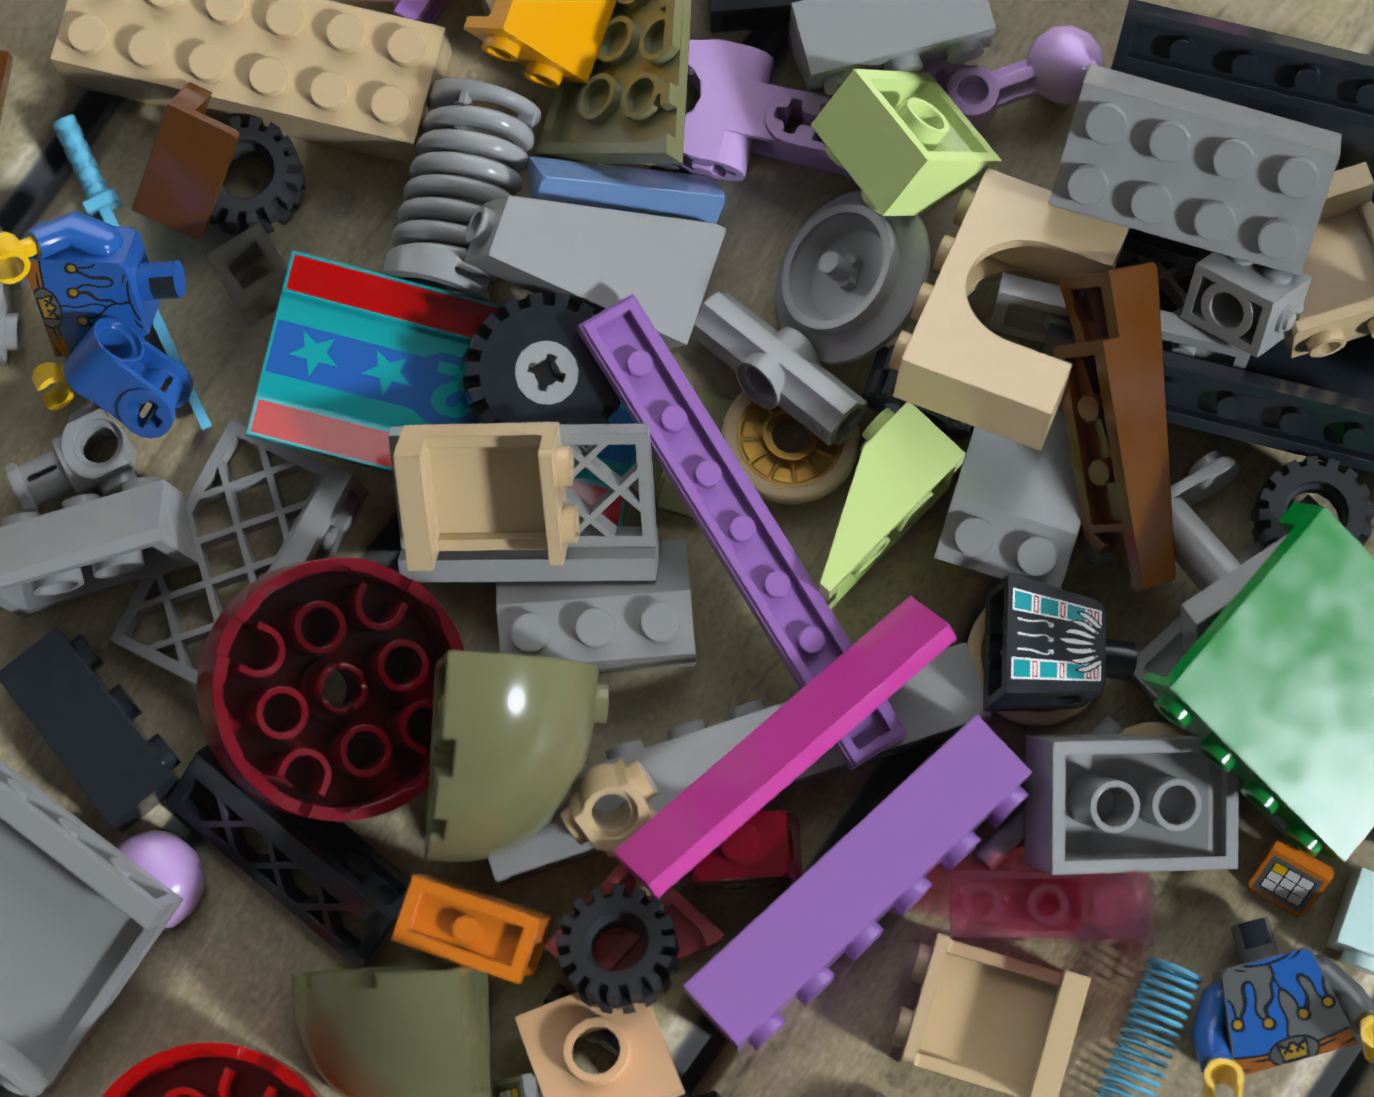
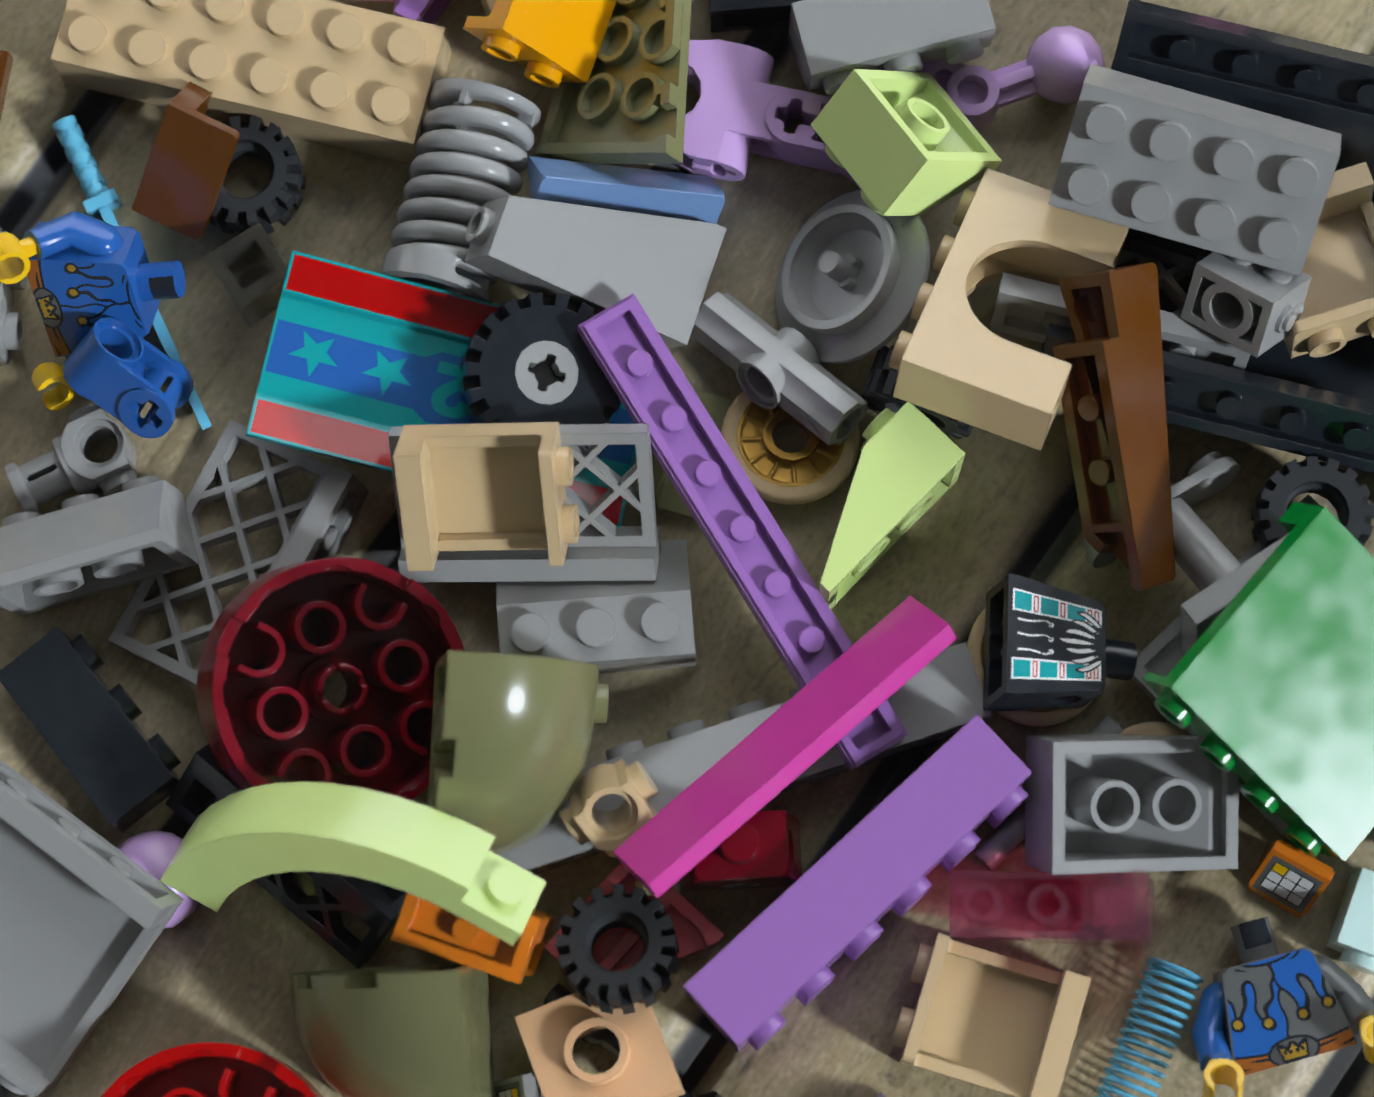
light grey slope [934,401,1081,589] -> none
none -> yellowish green arch [160,782,546,946]

